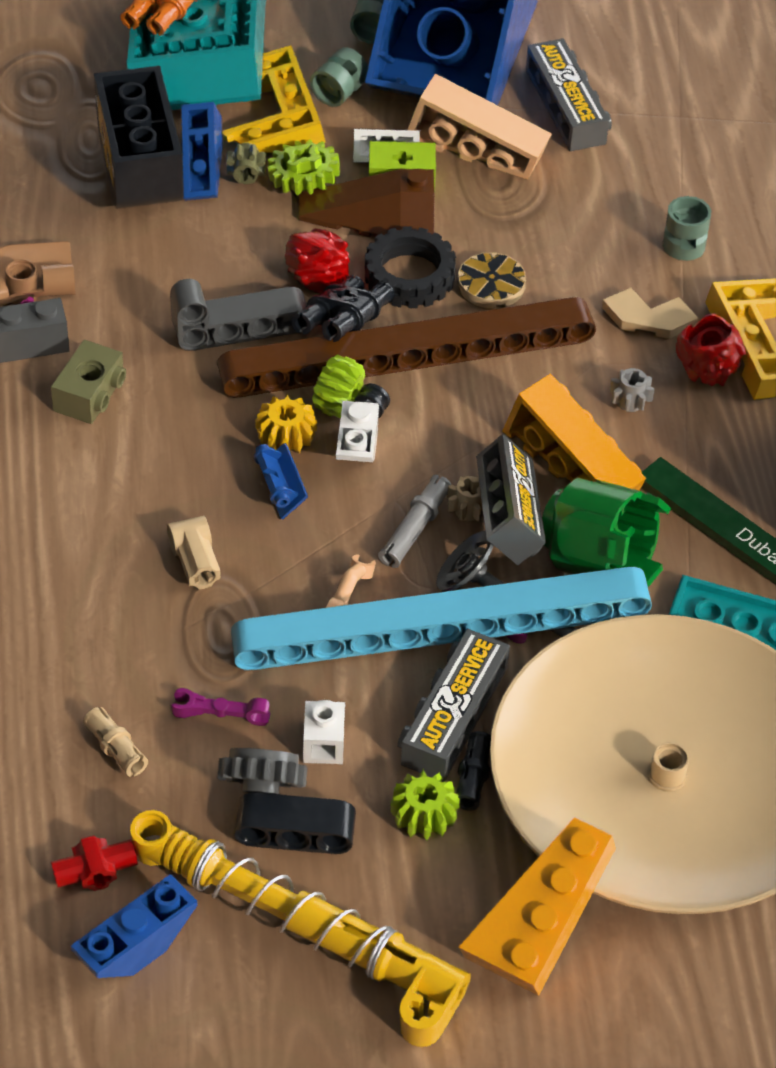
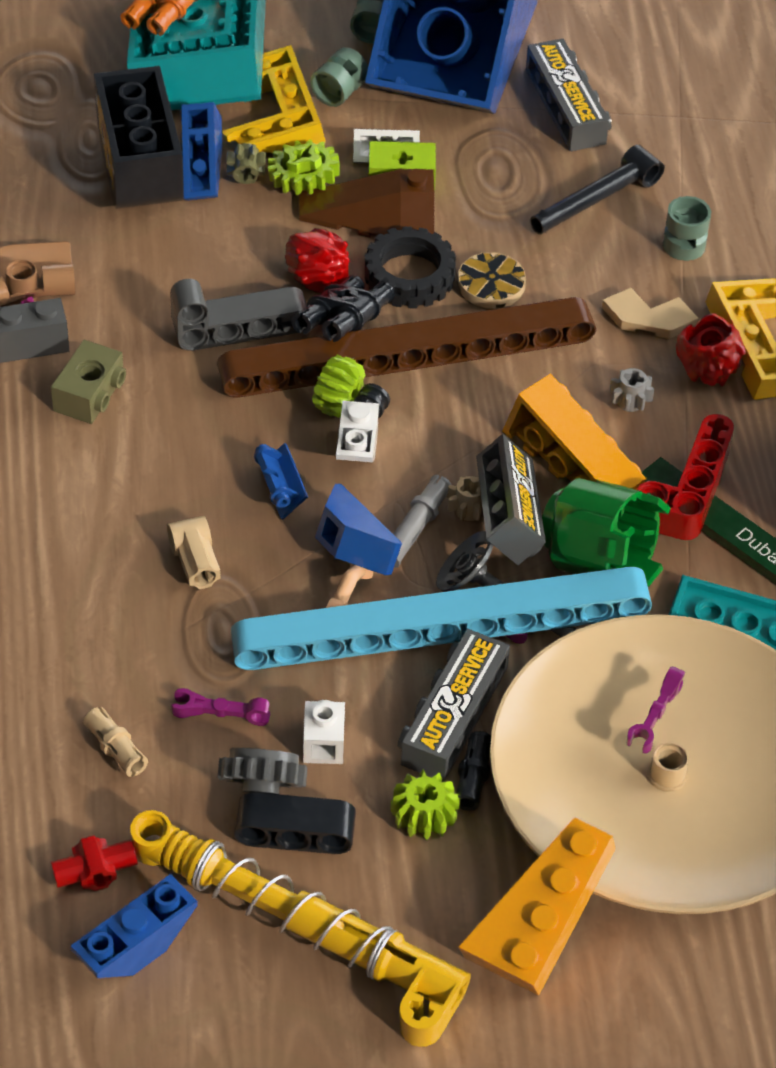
yellow gear [255,394,317,454] -> none
light nougat wedge [408,74,551,179] -> none
none -> blue slope [315,484,402,575]
none -> black piece [530,144,665,234]
none -> magenta piece [626,666,685,754]
none -> red beam [637,414,734,540]

